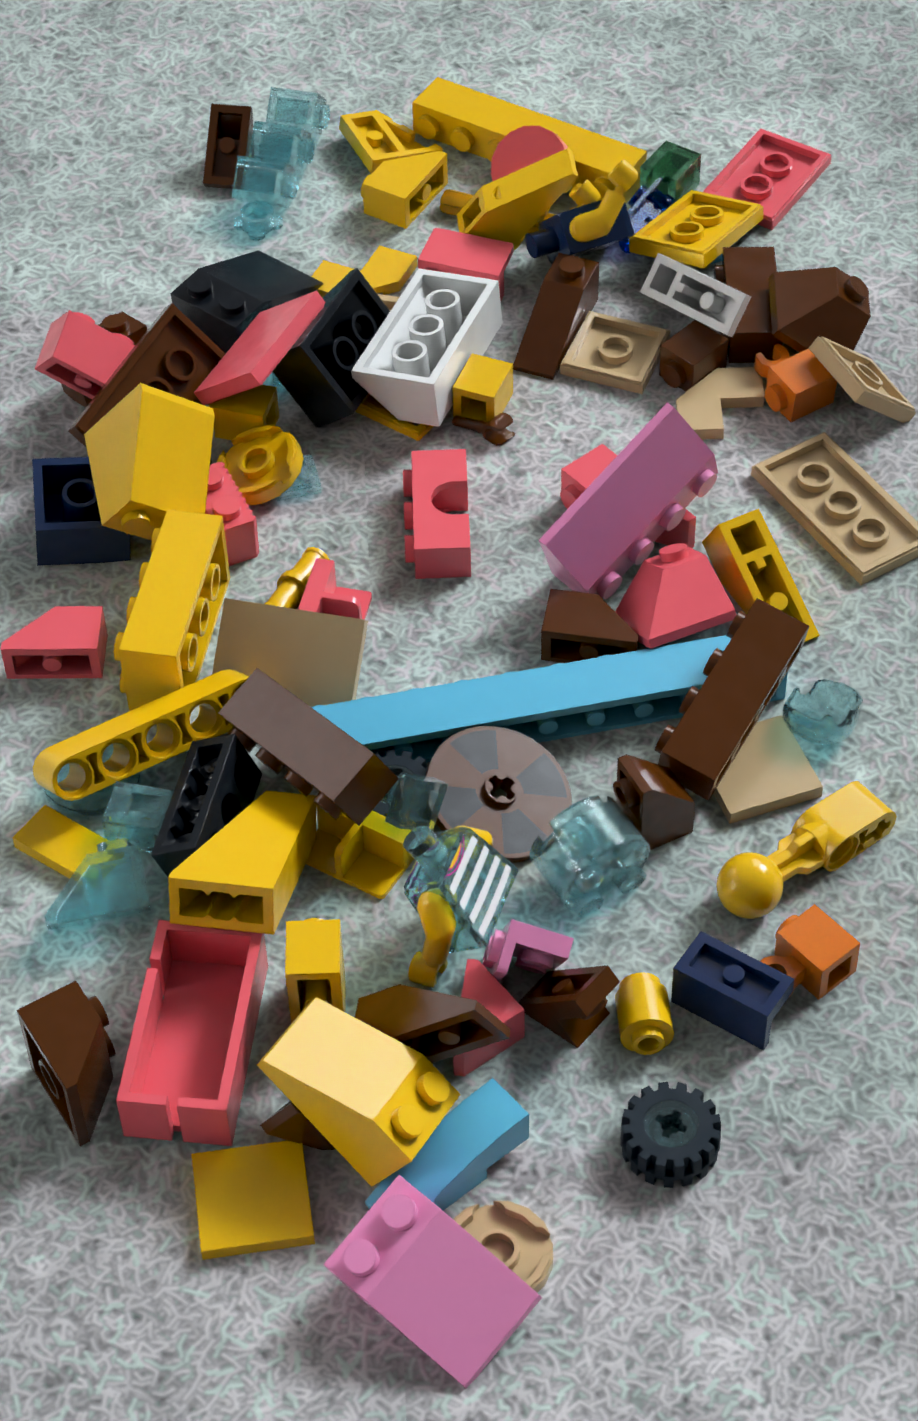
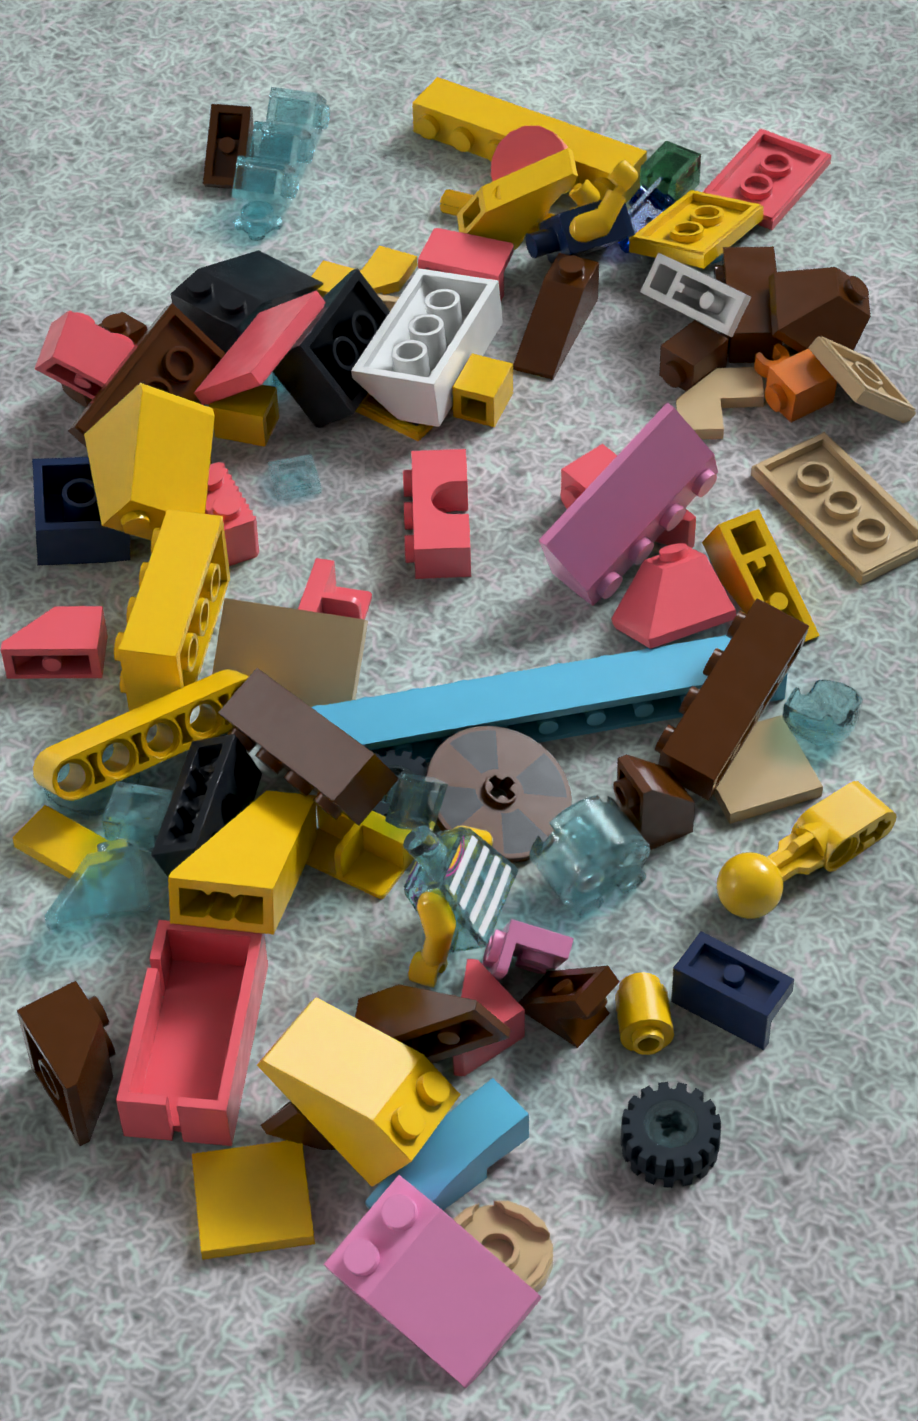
yellow tile [216,425,304,506] -> none
yellow pin [264,547,330,609] -> none
yellow brick [285,918,346,1023] -> none
yellow wing [339,110,443,174] -> none
yellow slope [361,151,448,229] -> none
reddish brown hand [452,412,515,446] -> none
reddish brown slope [541,589,639,663] -> none
tan tile [560,311,671,394] -> none
orange brick [761,904,860,1000] -> none

